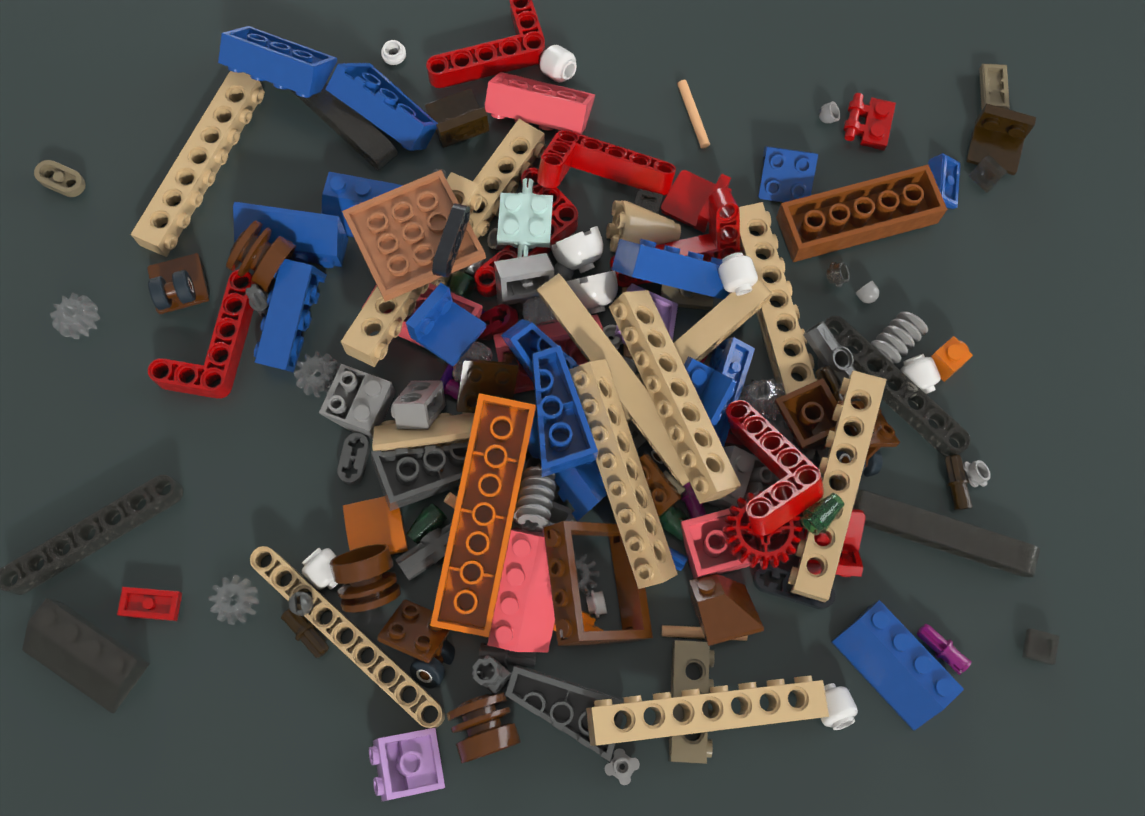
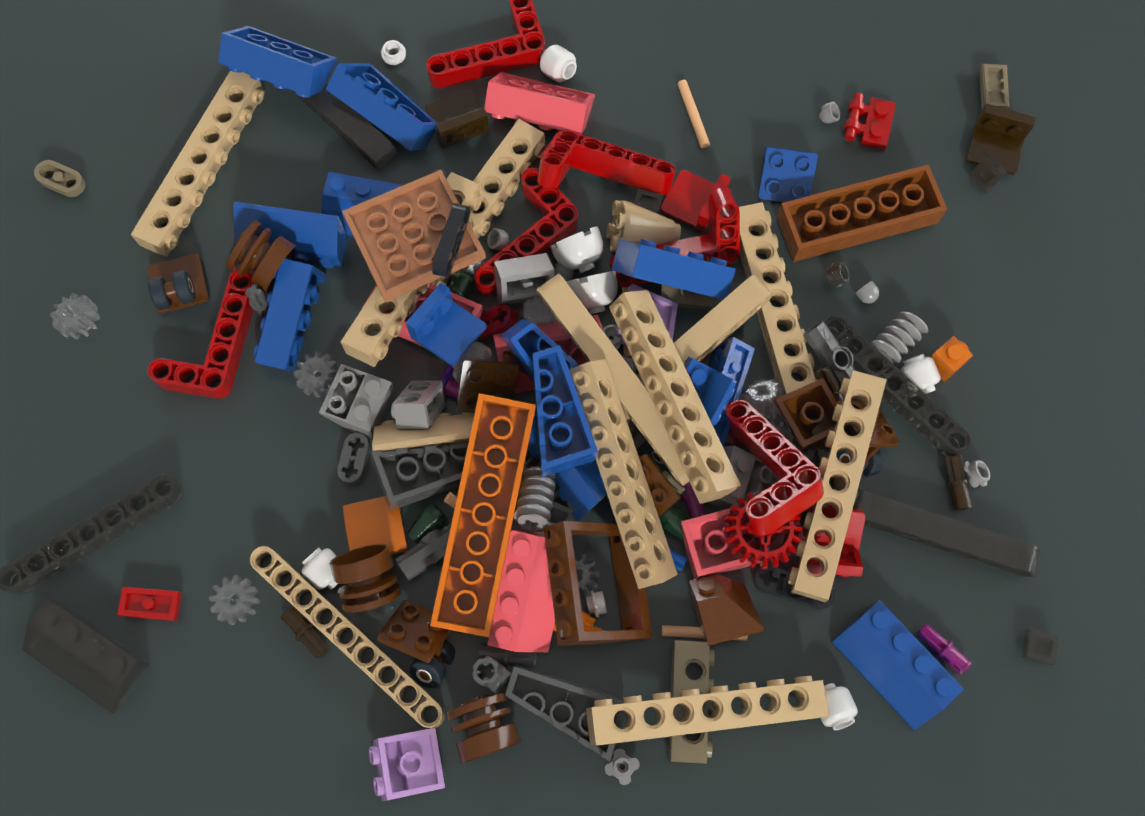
dark grey hinge [288,591,313,616] -> none
light aqua plate [497,178,553,258] -> none
white head [718,253,758,296] -> none
clear green cone [801,493,845,535] -> none
blue slope [928,153,960,209] -> none

